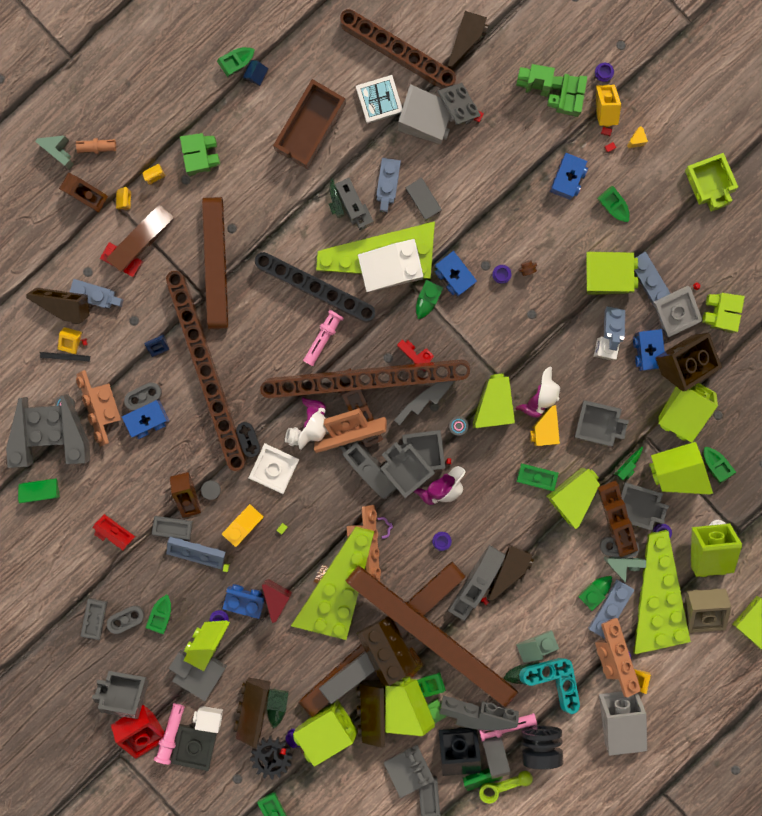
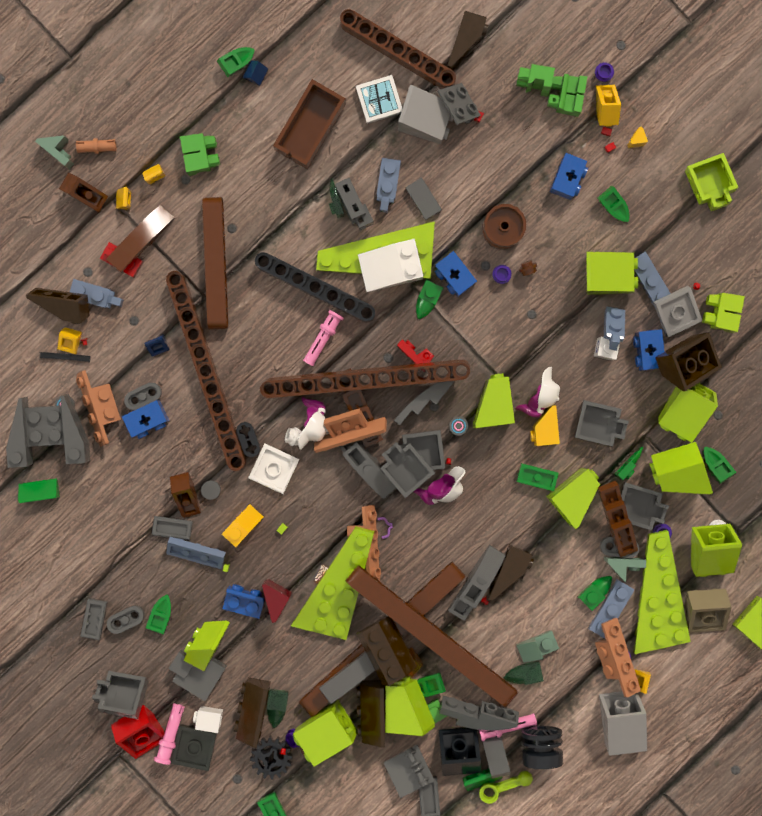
red hinge [92,514,135,551] -> none
dark purple plate [209,610,229,622] -> none
dark purple plate [432,532,452,551] -> none
teal beam [519,658,580,714] -> none
none -> reddish brown wheel [482,204,526,250]

